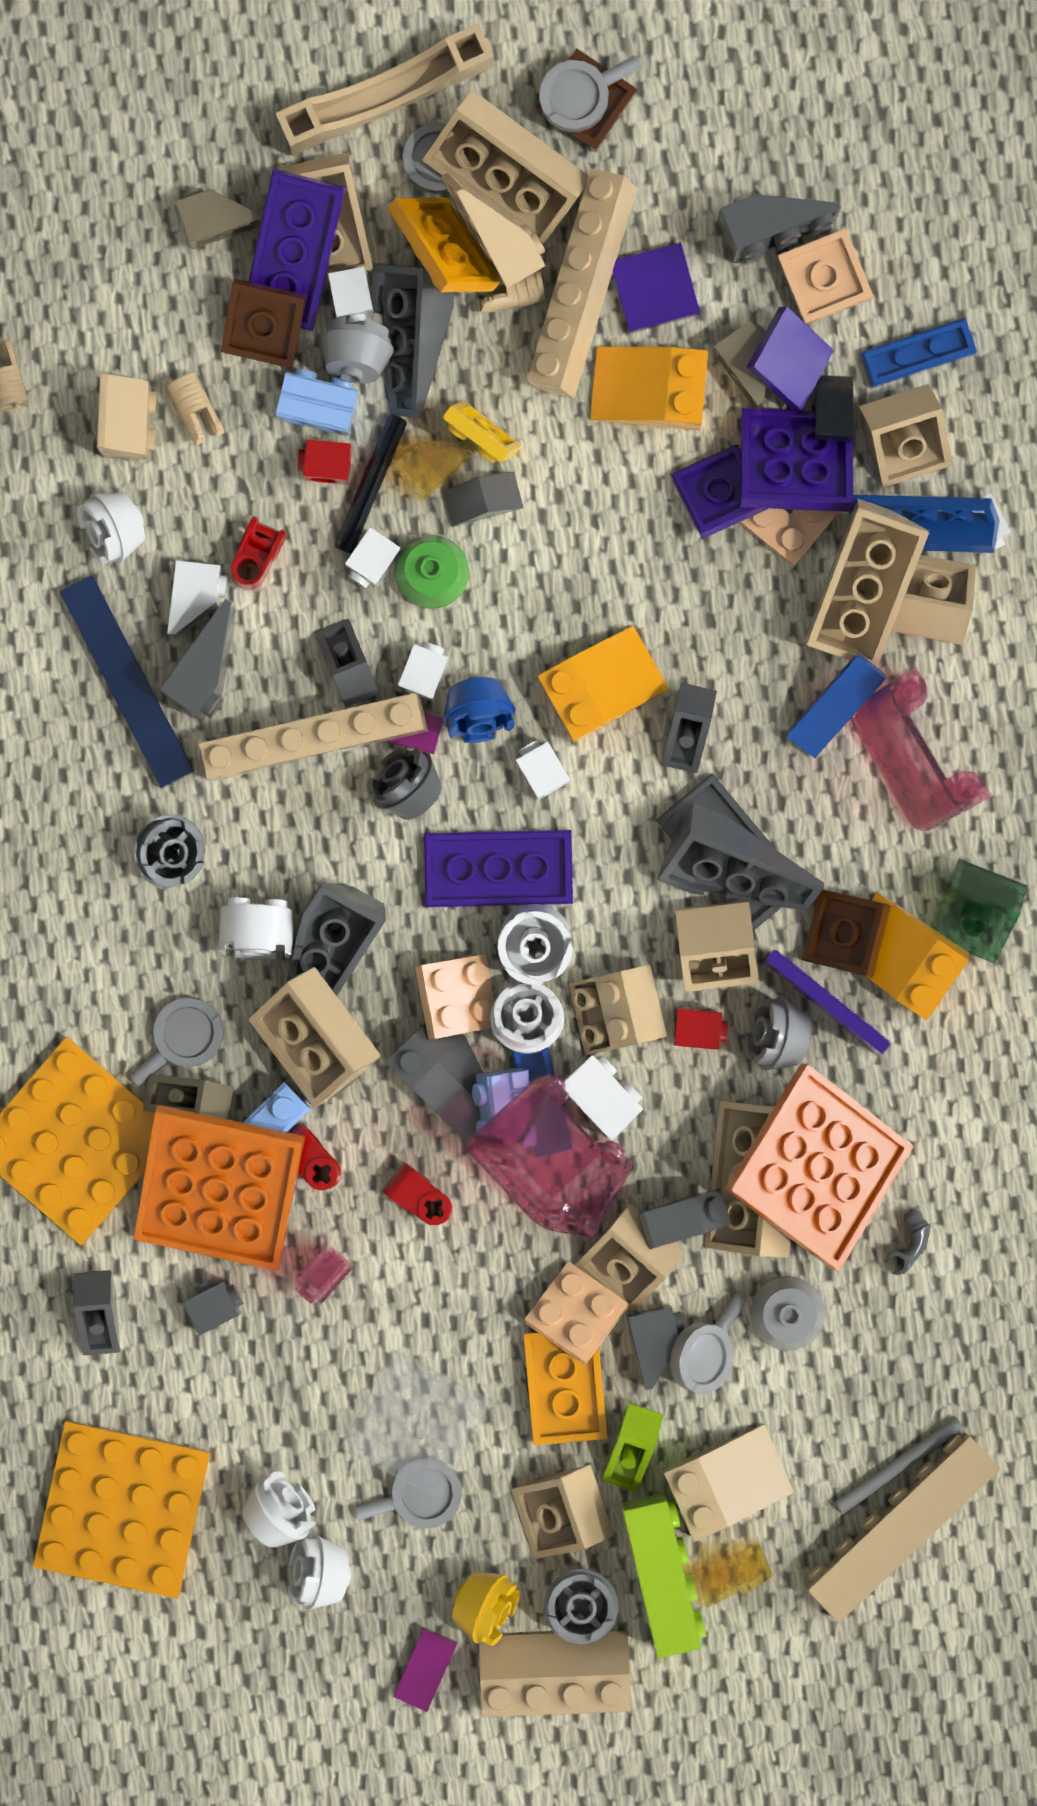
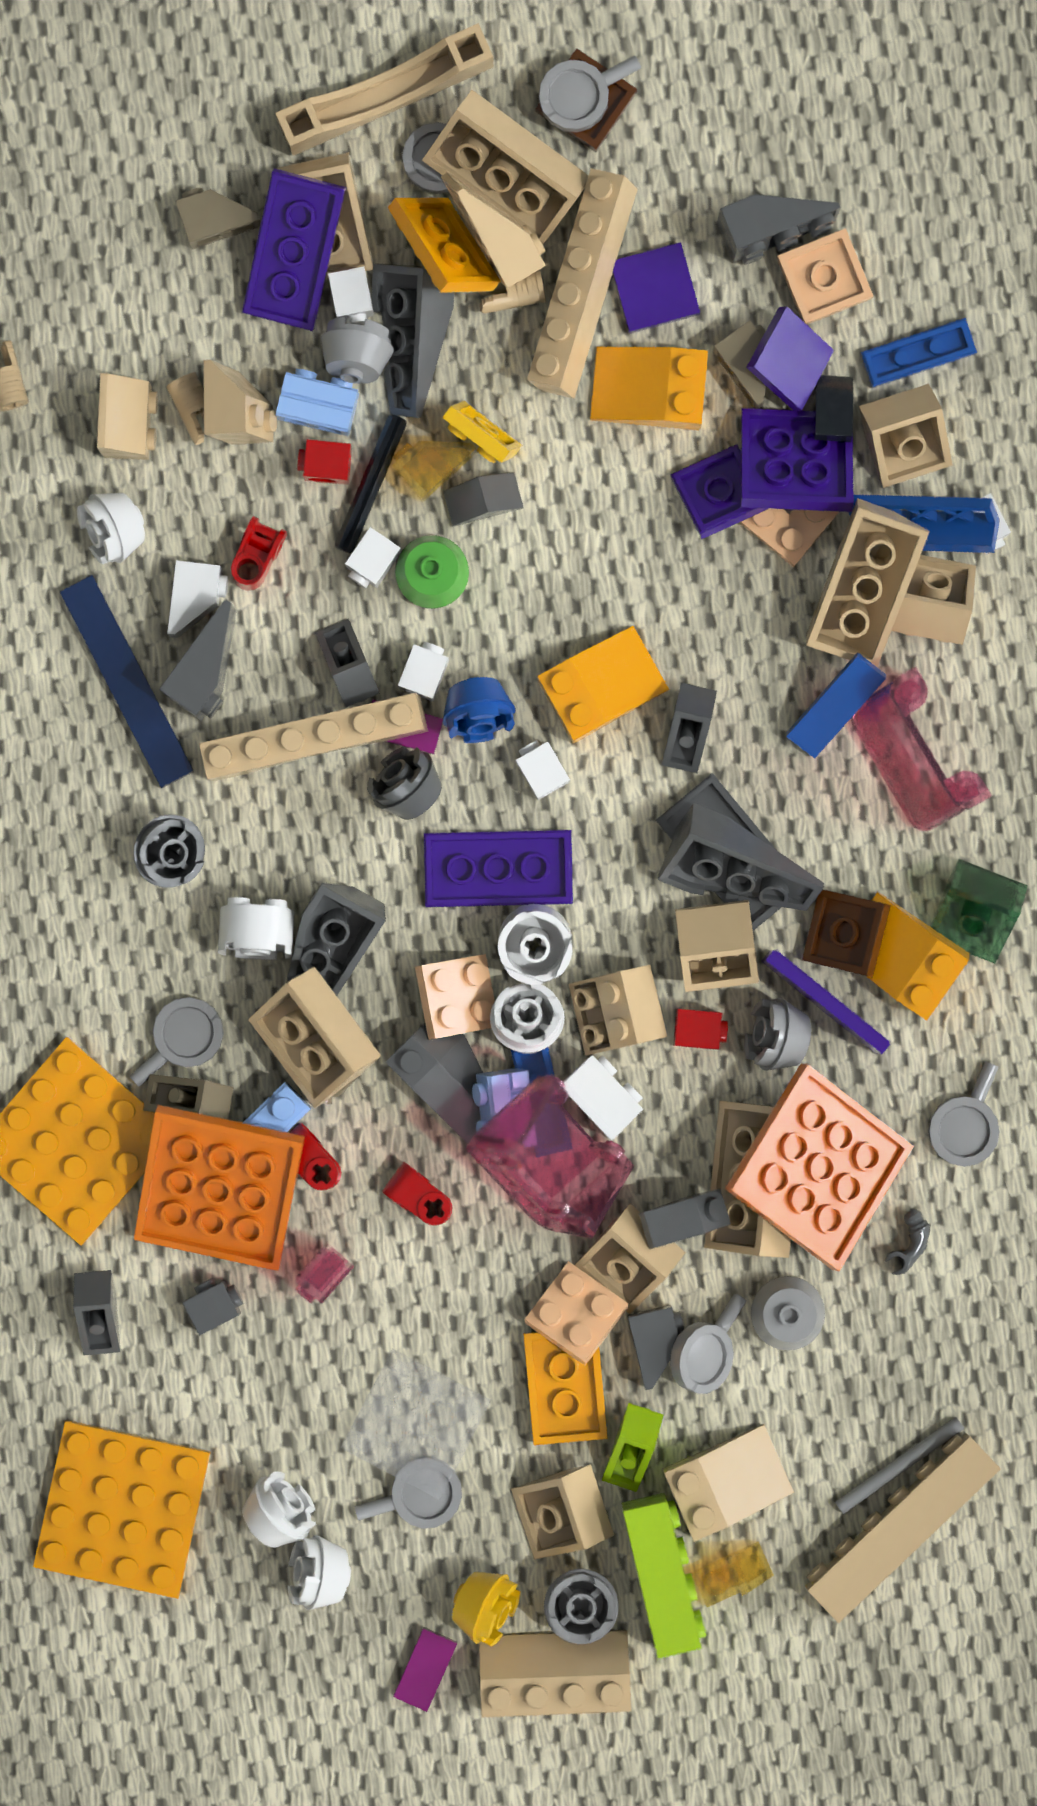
reddish brown plate [221,279,307,368] -> none
none -> tan slope [204,360,277,444]
none -> light grey piece [928,1061,1000,1167]

